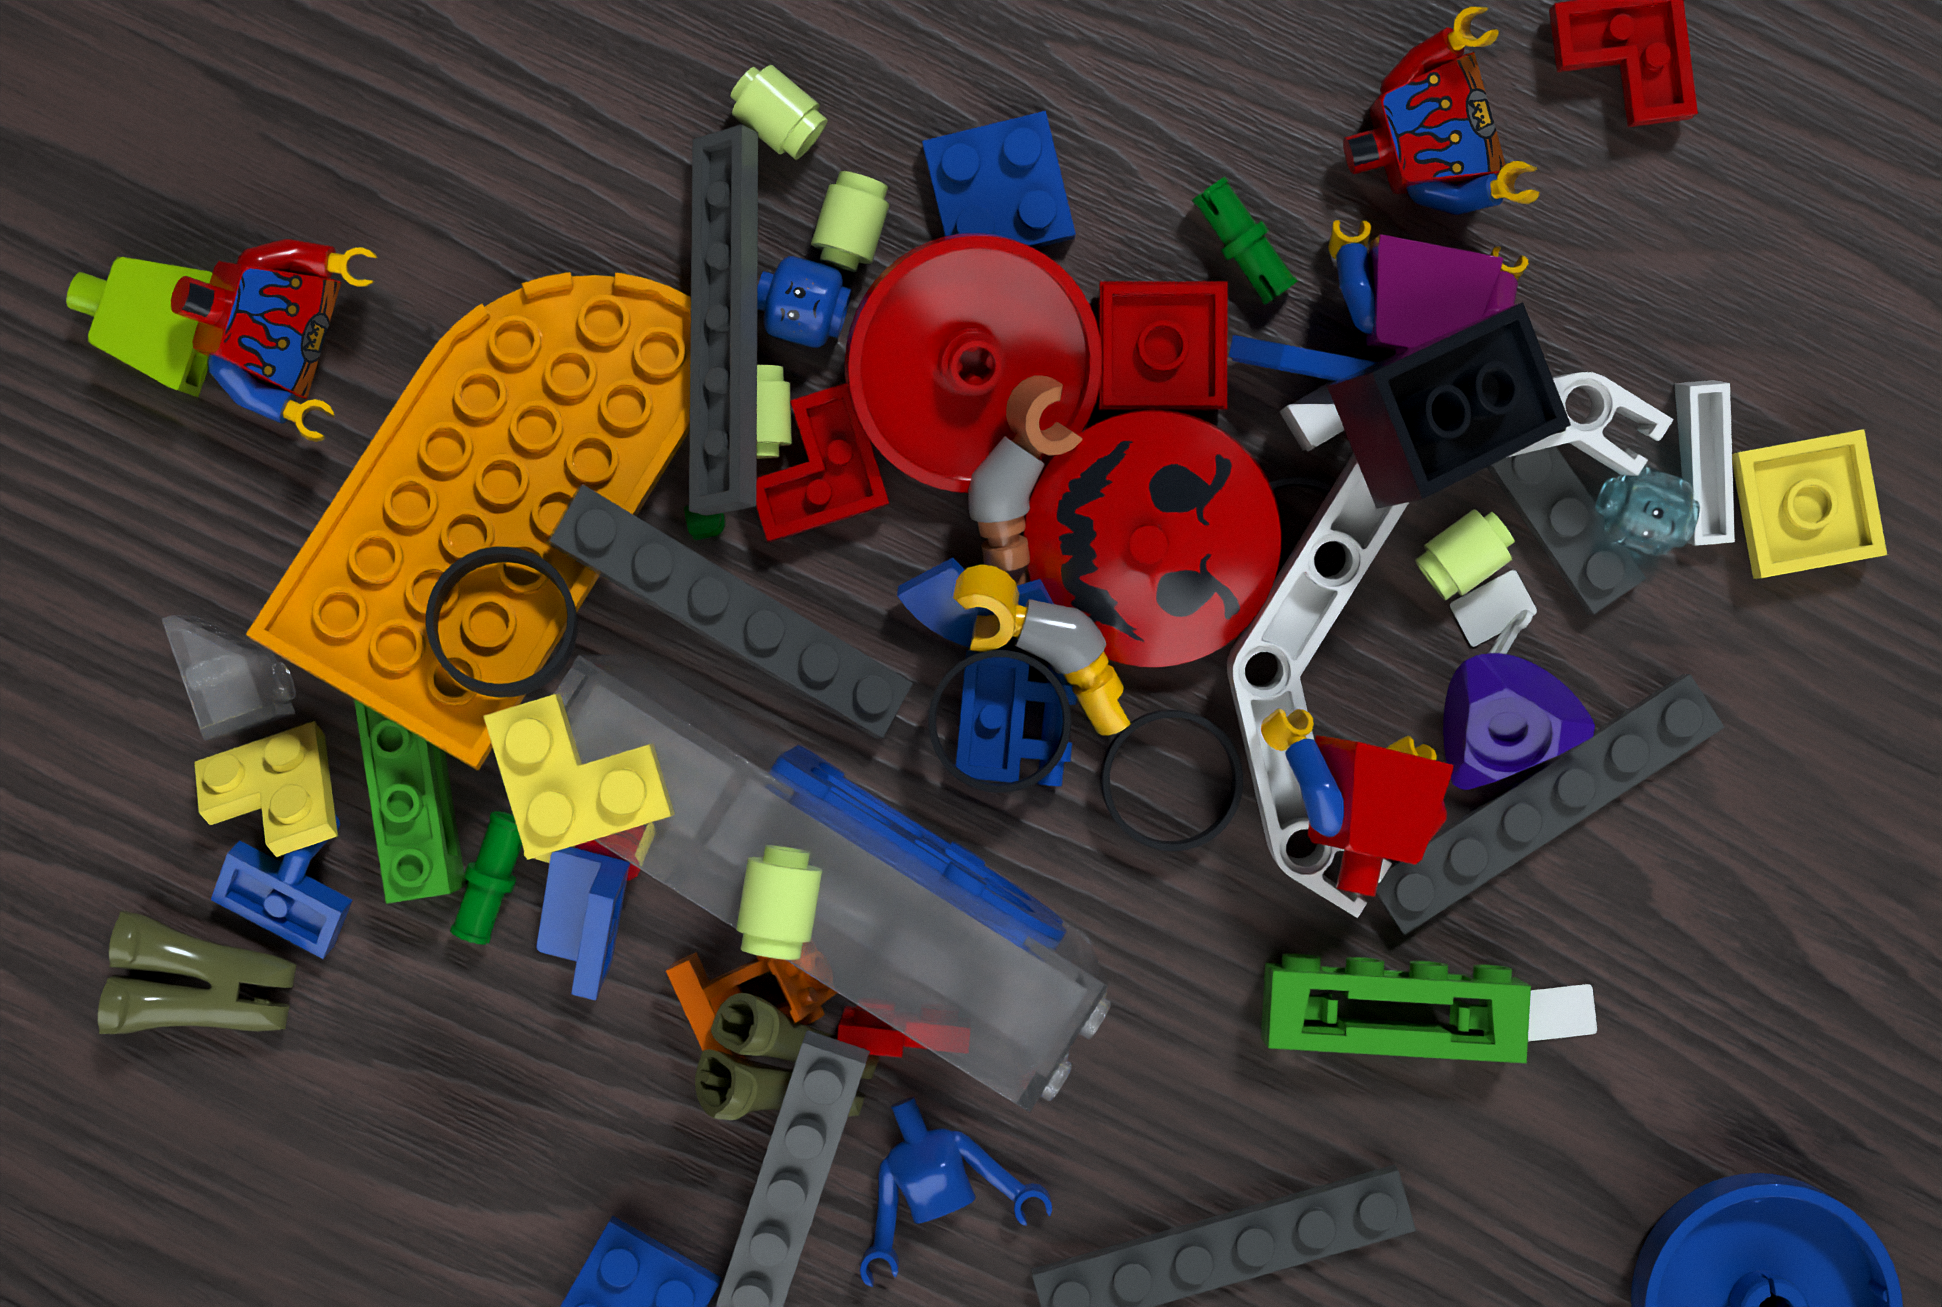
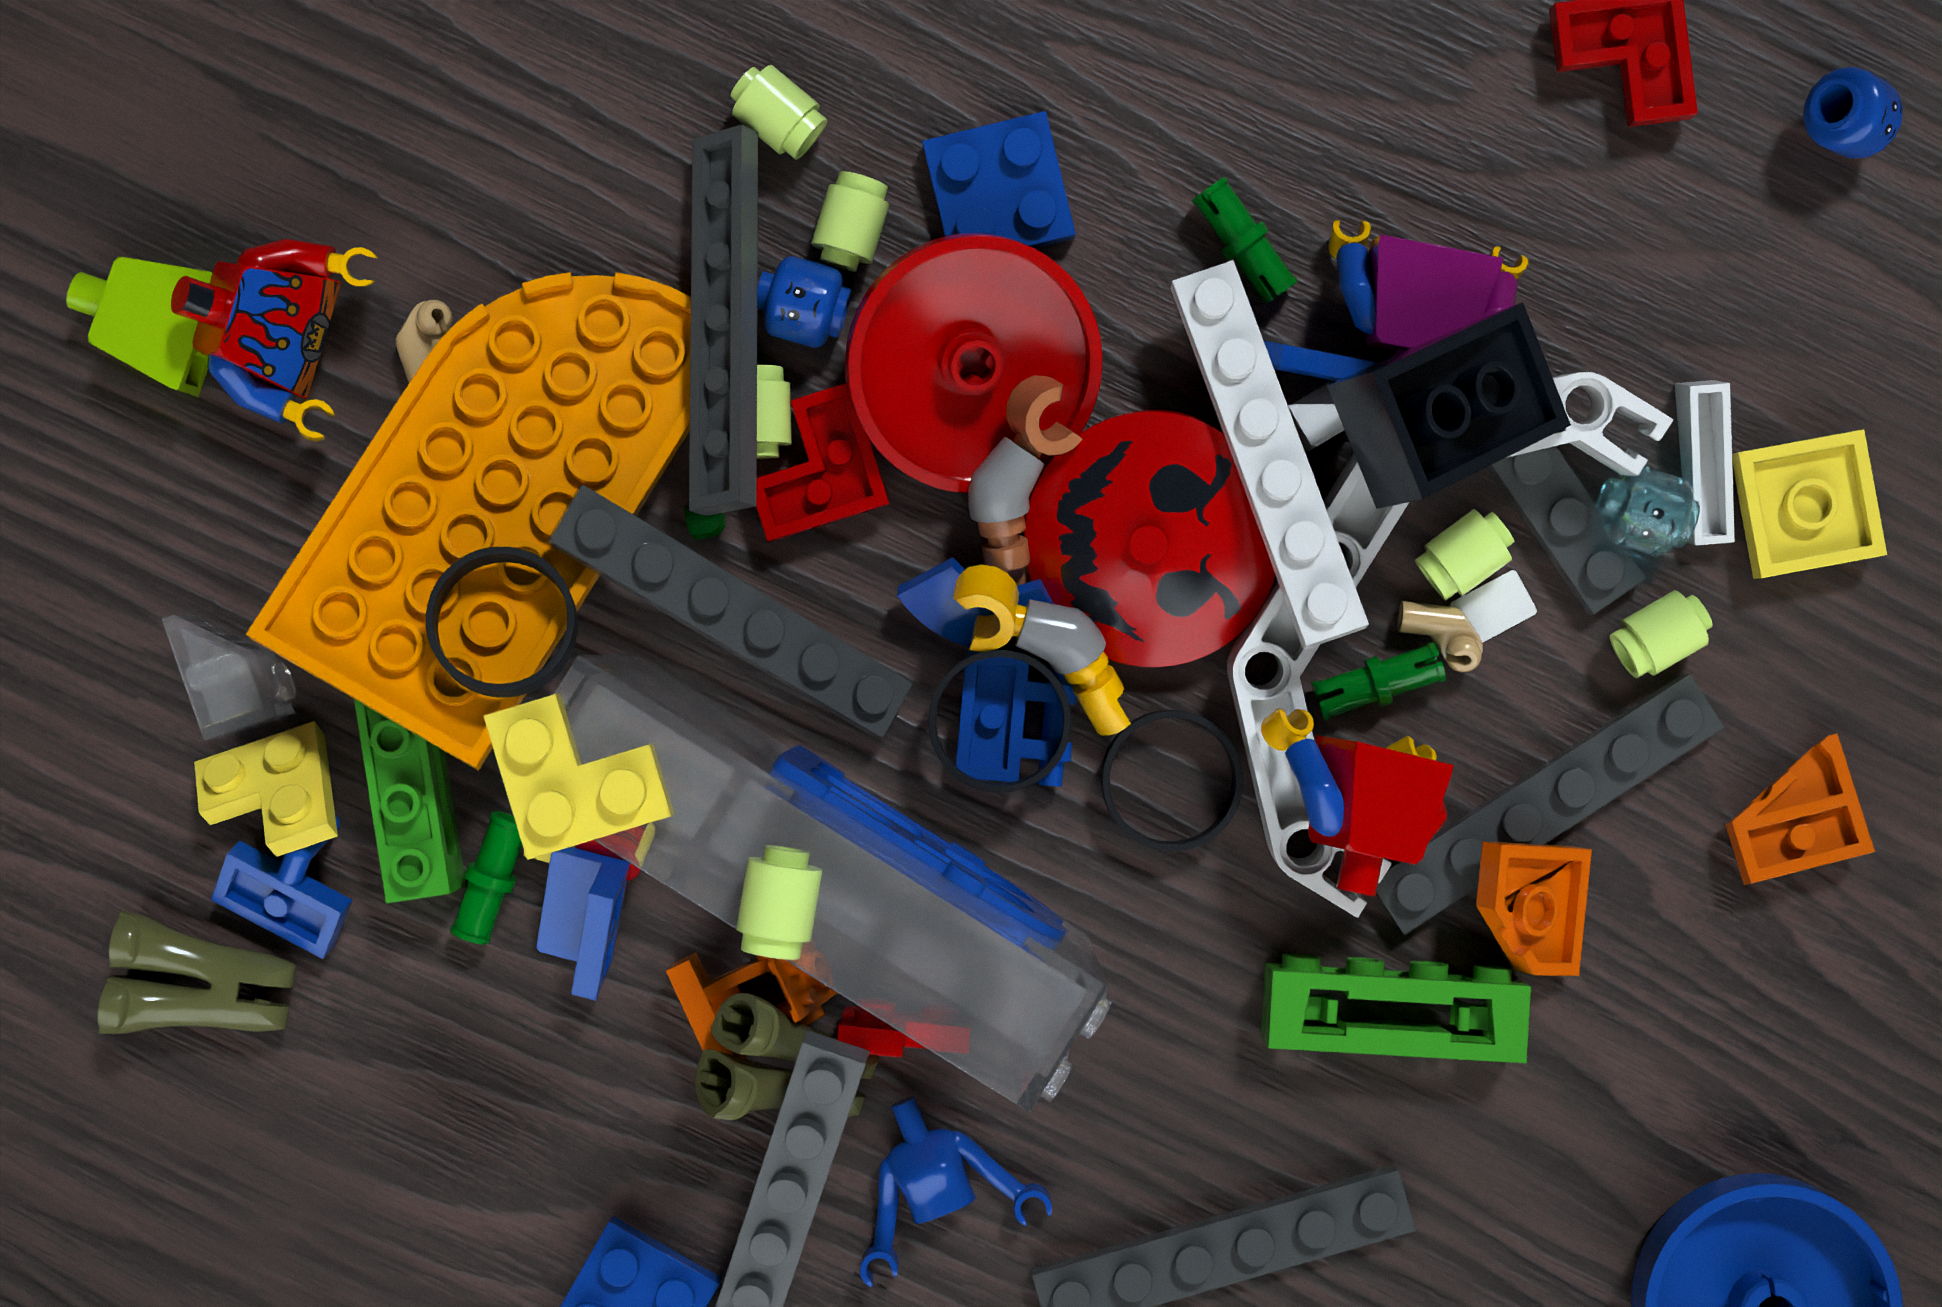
red plate [1098,281,1228,412] -> none
torso [1343,7,1540,215] -> none
dark purple hat [1443,609,1595,790] -> none
white sticker [1528,984,1598,1042] -> none
none -> tan arm [396,300,453,384]
none -> white plate [1170,260,1369,650]
none -> green pin [1311,642,1446,721]
none -> tan arm [1397,601,1483,673]
none -> orange plate [1476,841,1592,976]
none -> yellowish green brick [1610,590,1713,678]
none -> orange wing [1725,733,1875,886]
none -> blue head [1803,67,1903,159]

